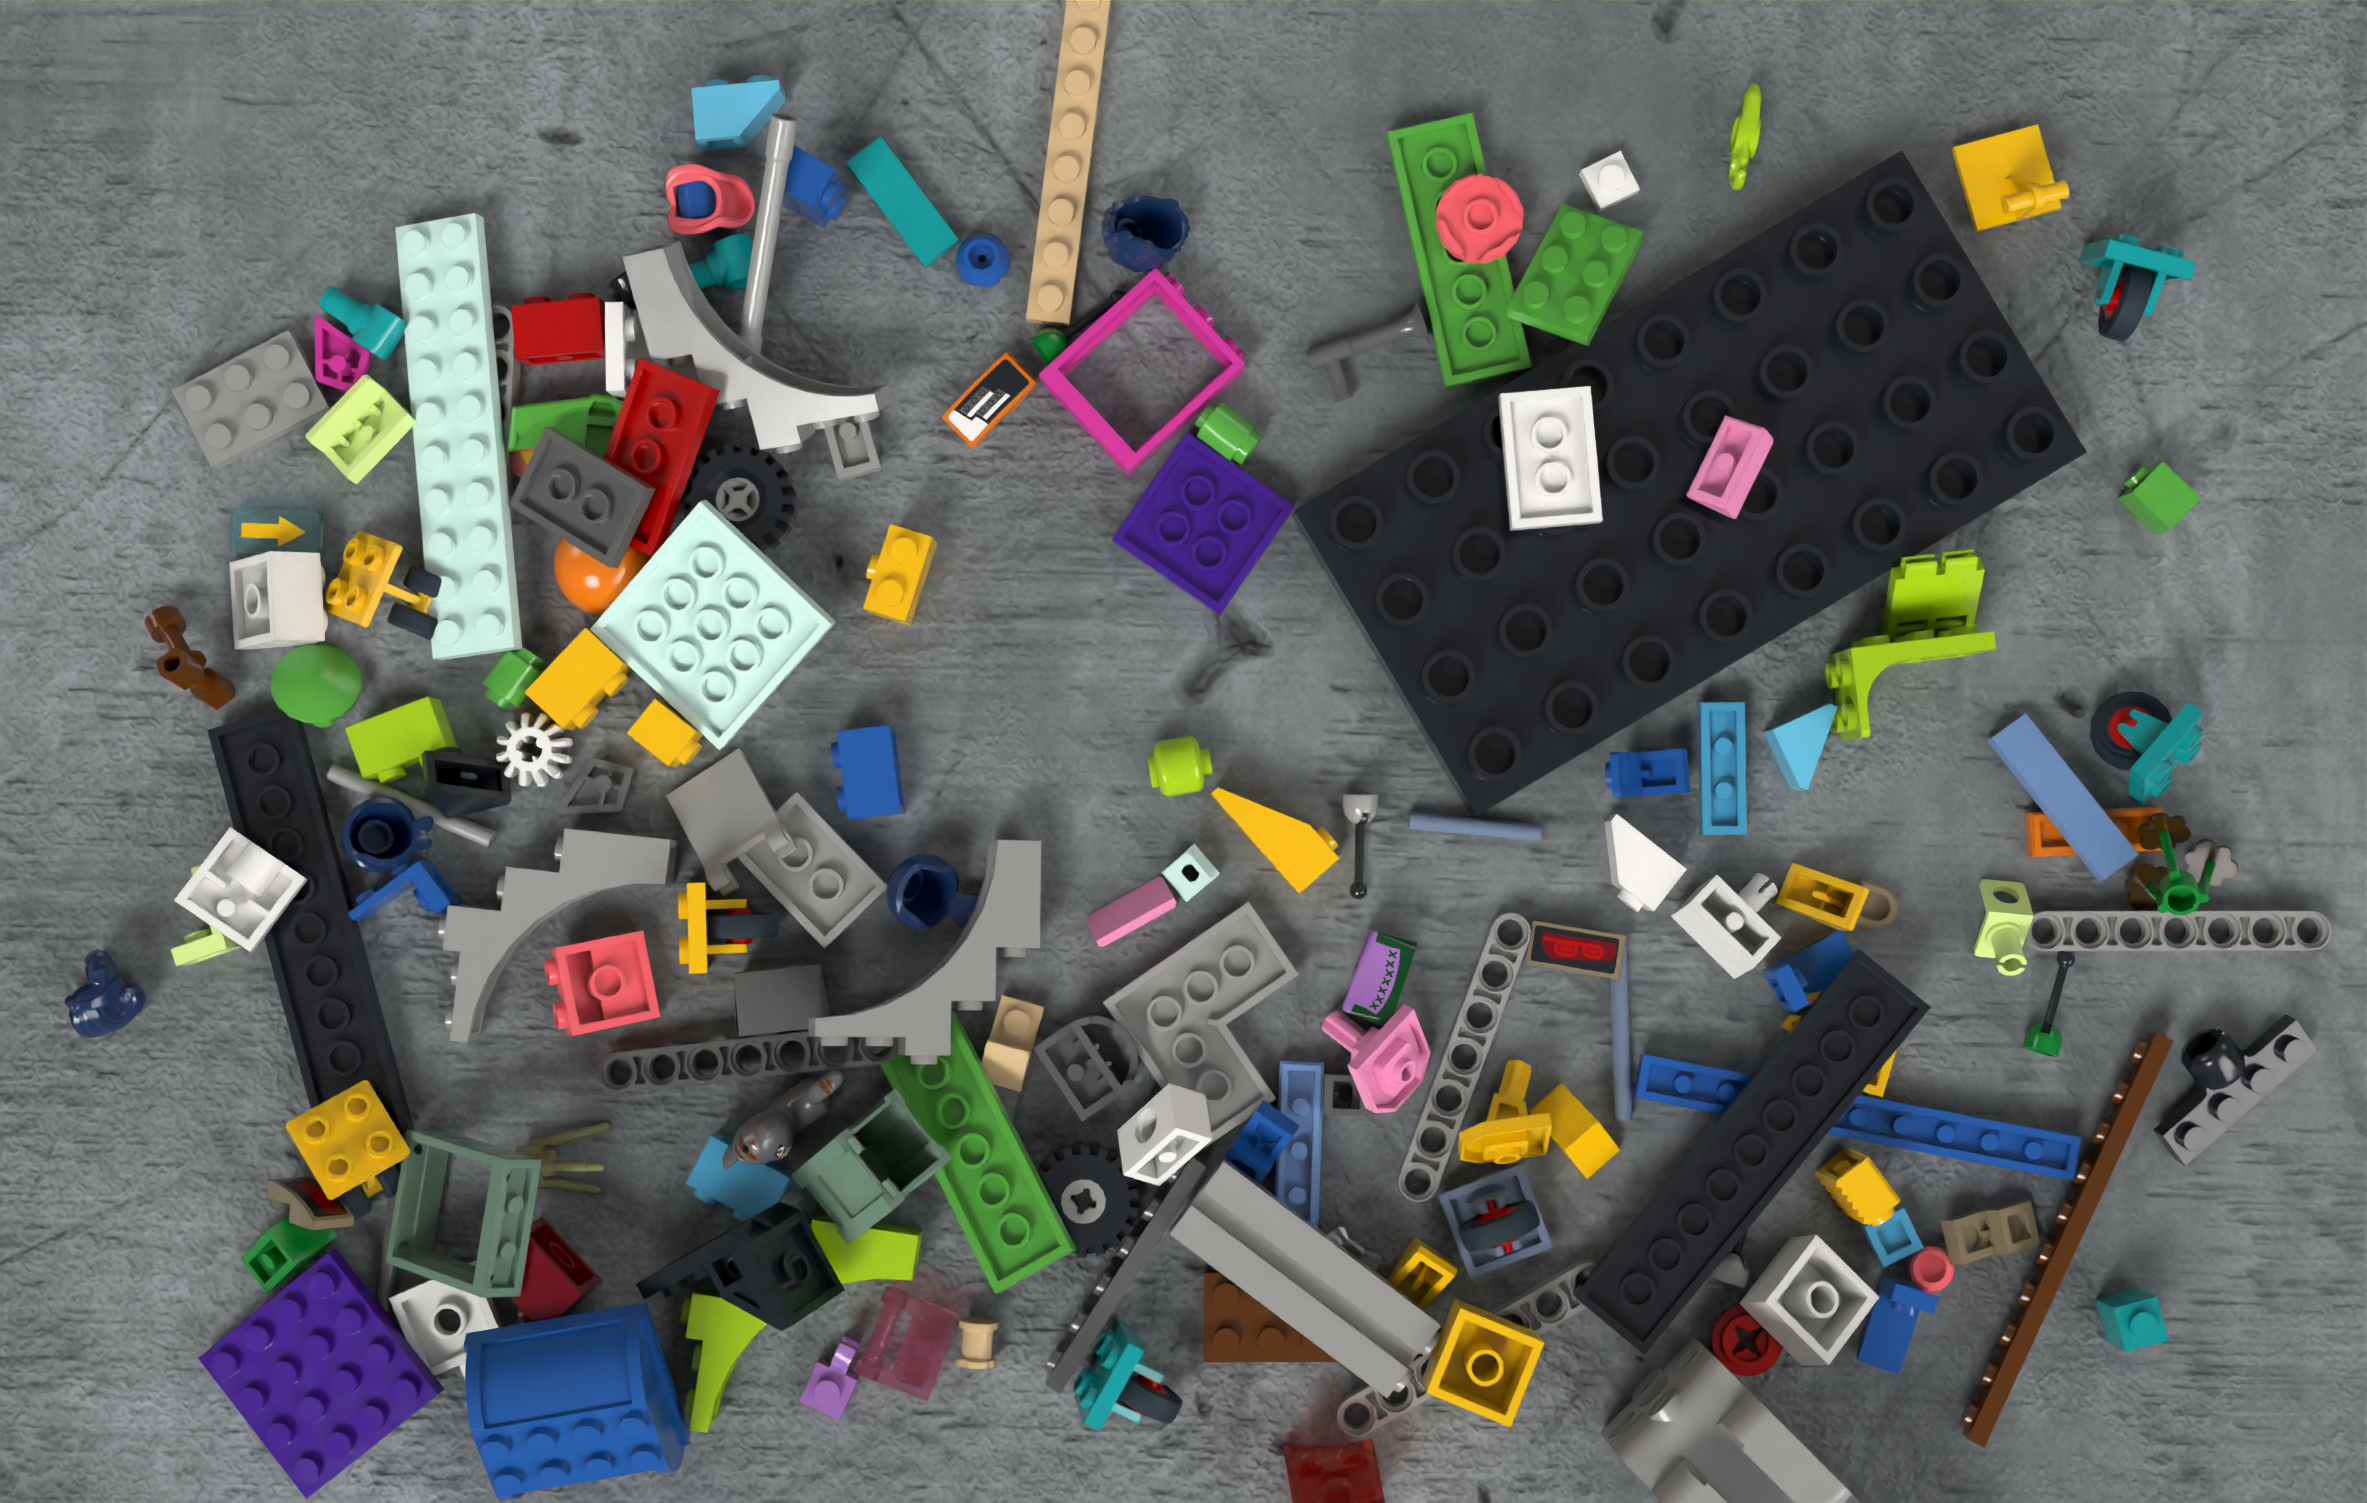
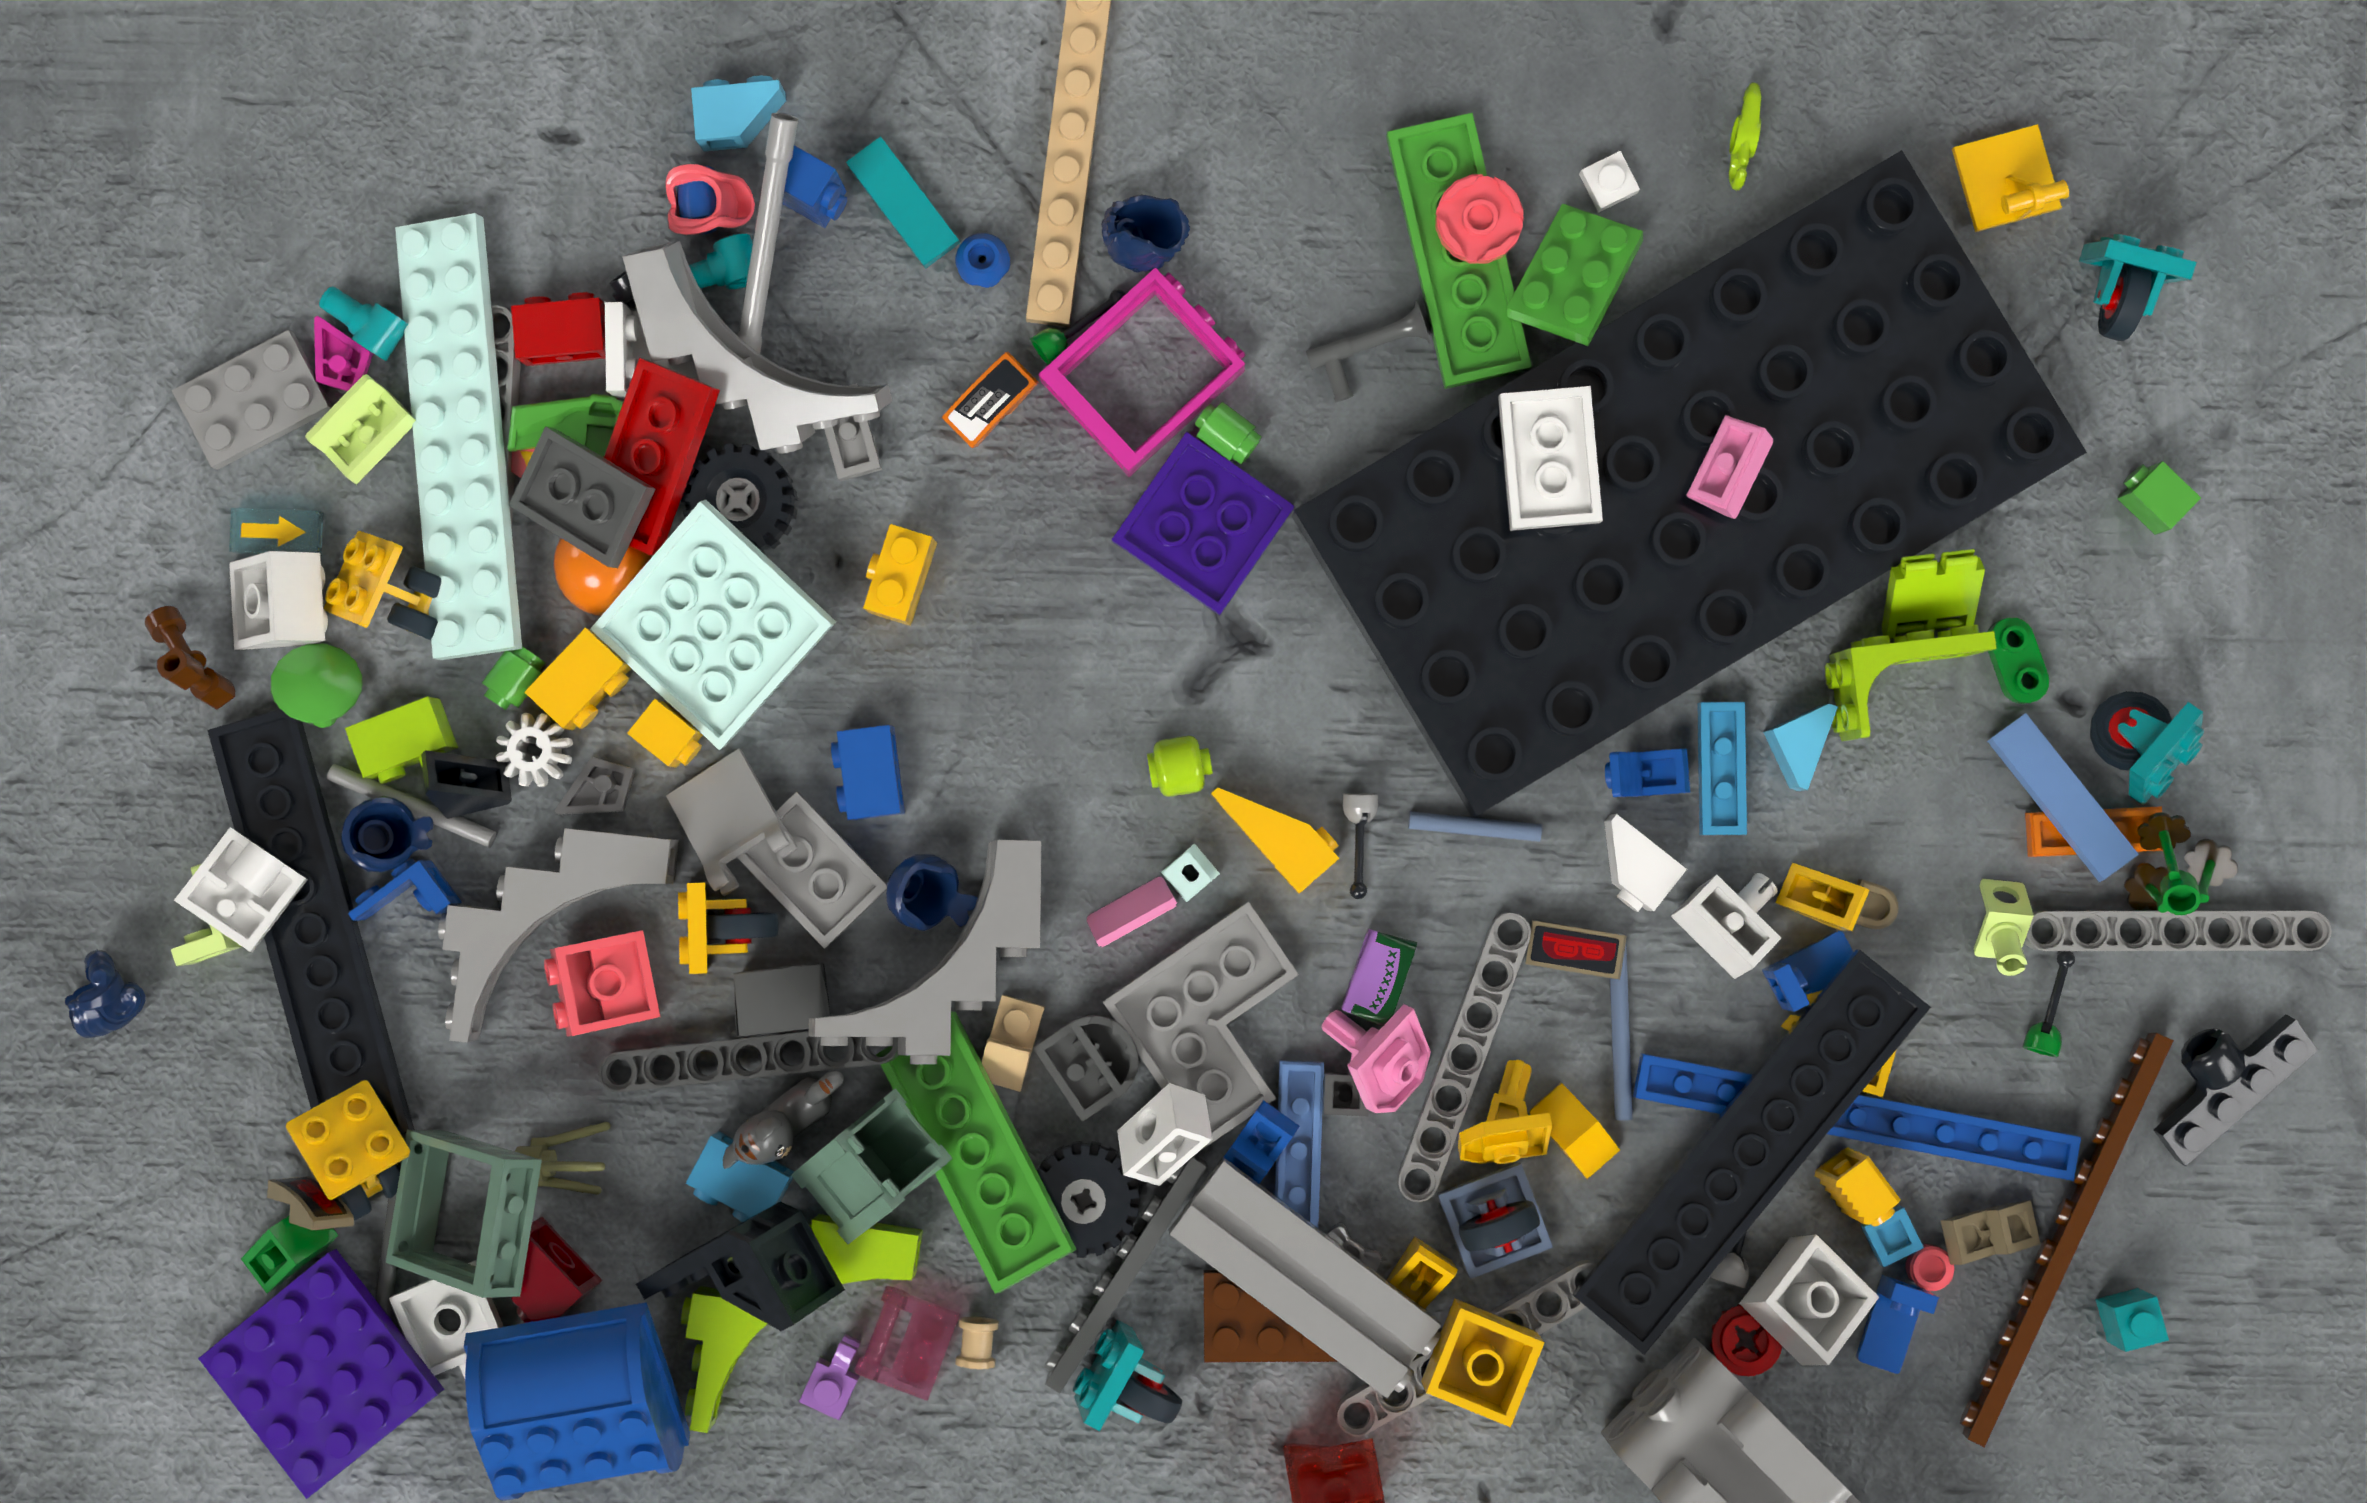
none -> green plate [1987,618,2049,704]

